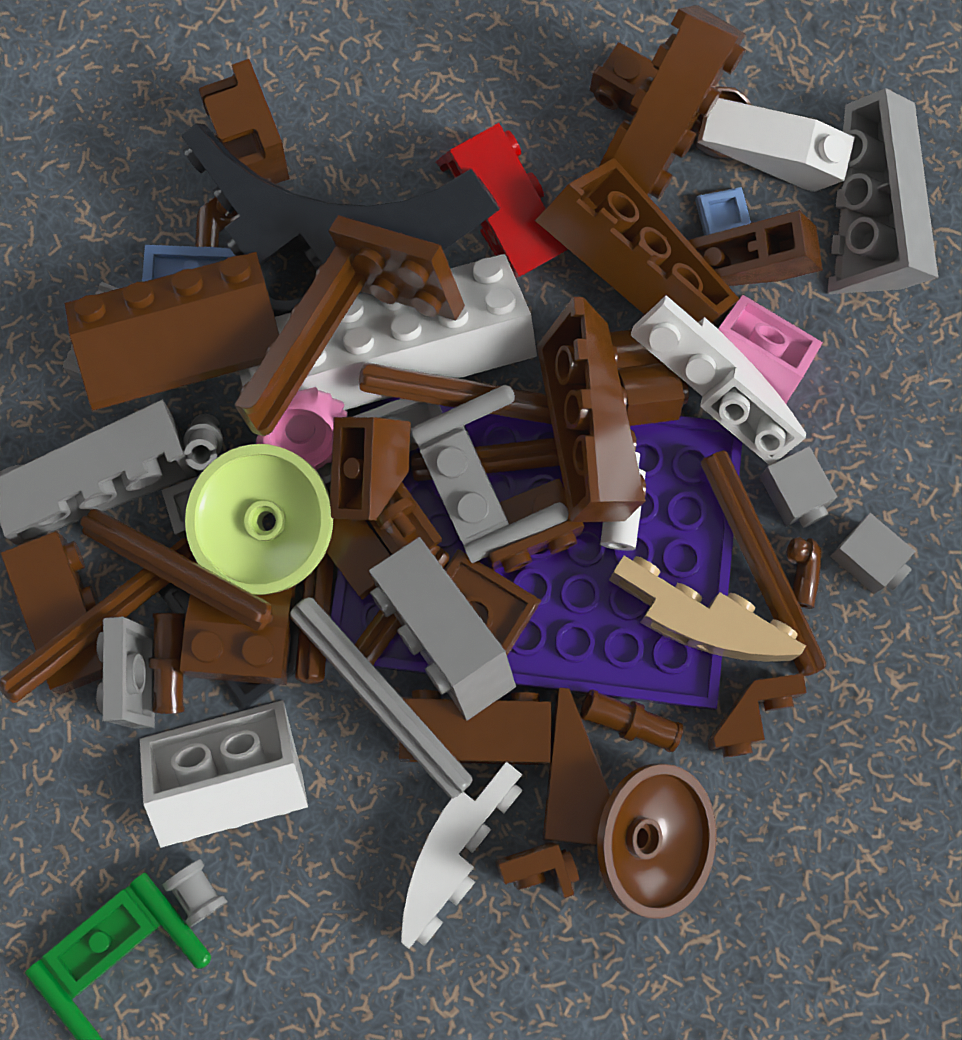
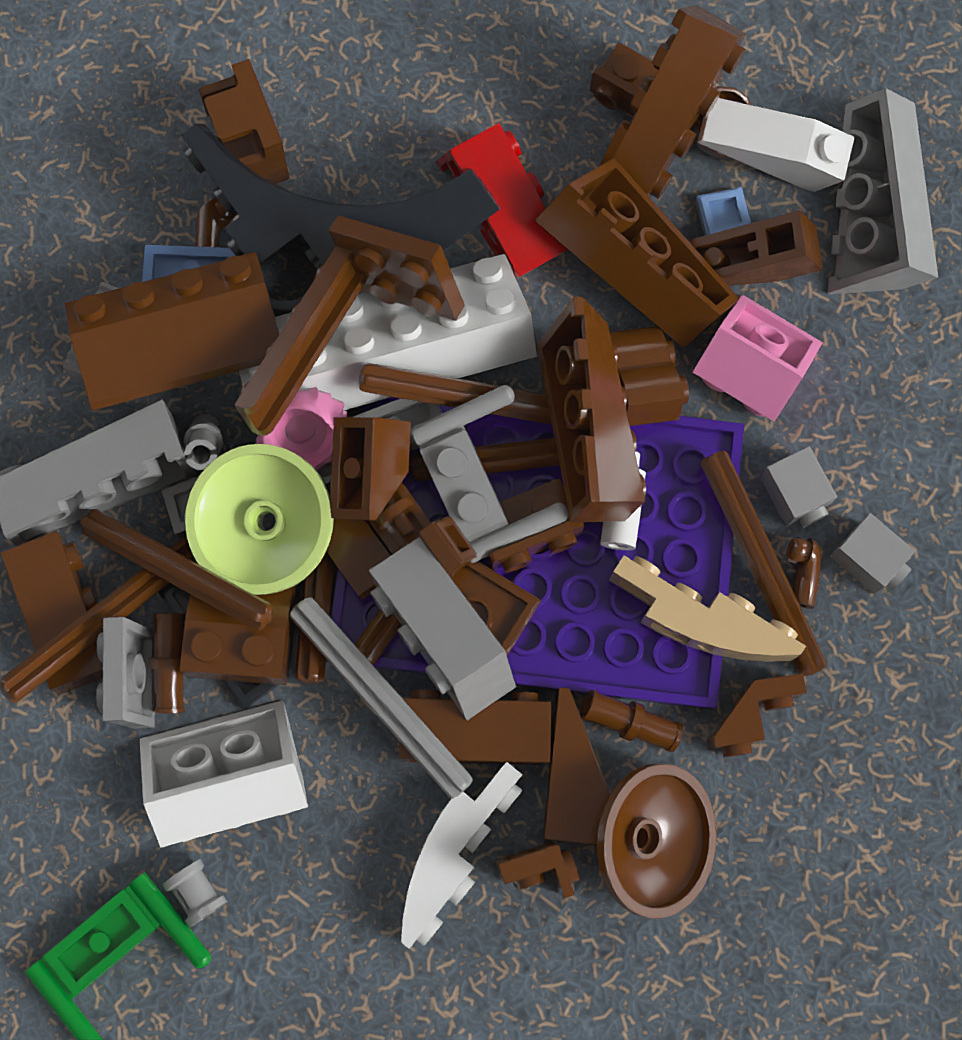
white slope [631,296,806,465] -> none
none -> reddish brown tile [419,516,477,574]

